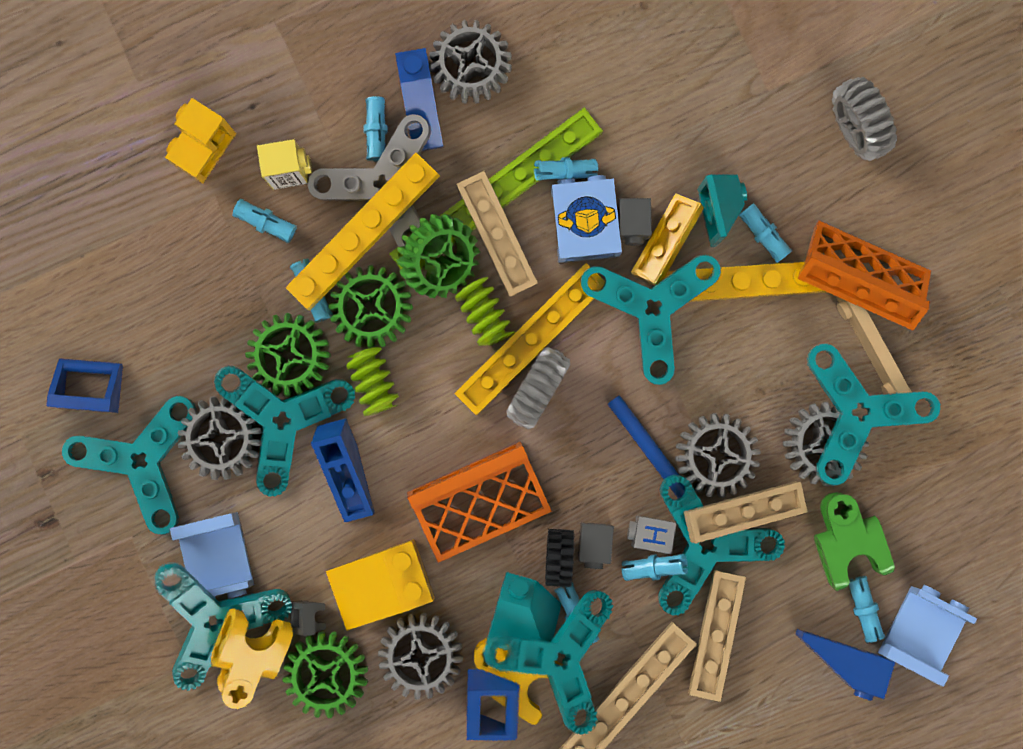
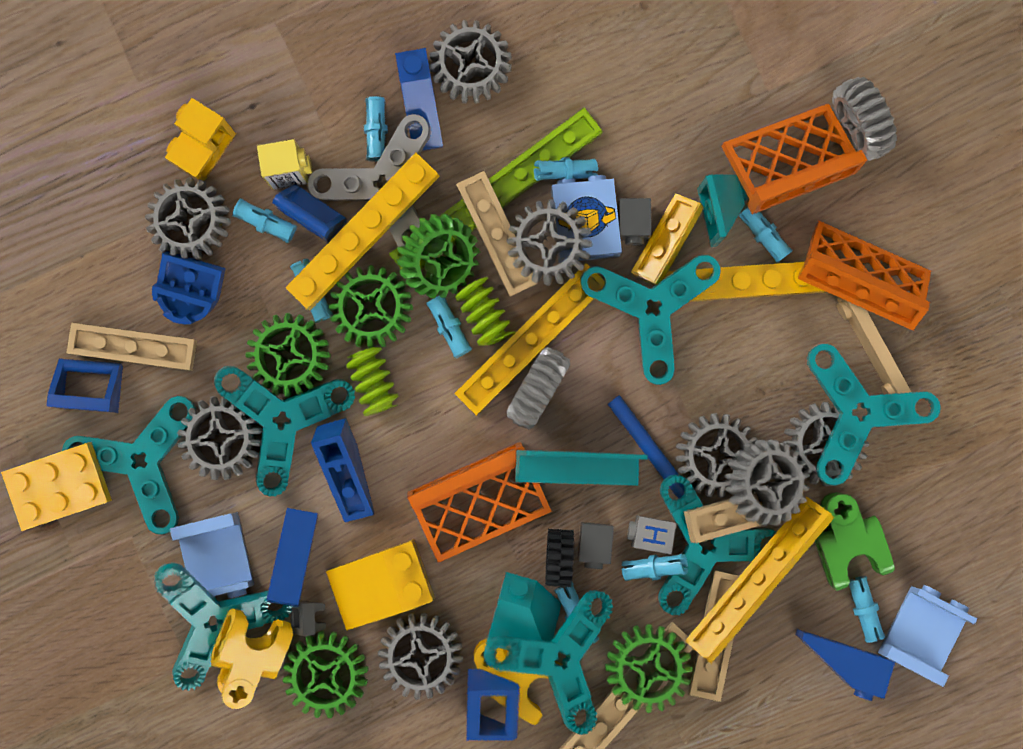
none -> yellow plate [1,442,112,531]
none -> tan plate [66,323,197,371]
none -> light grey gear [145,178,231,260]
none -> blue slope [152,251,226,324]
none -> blue tile [266,508,318,607]
none -> blue tile [272,184,347,243]
none -> medium azure pin [426,296,472,358]
none -> light grey gear [507,199,593,286]
none -> teal panel [515,450,648,486]
none -> bright green gear [605,624,693,713]
none -> yellow plate [685,497,834,664]
none -> orange fence [721,103,867,214]
none -> light grey gear [725,439,811,526]

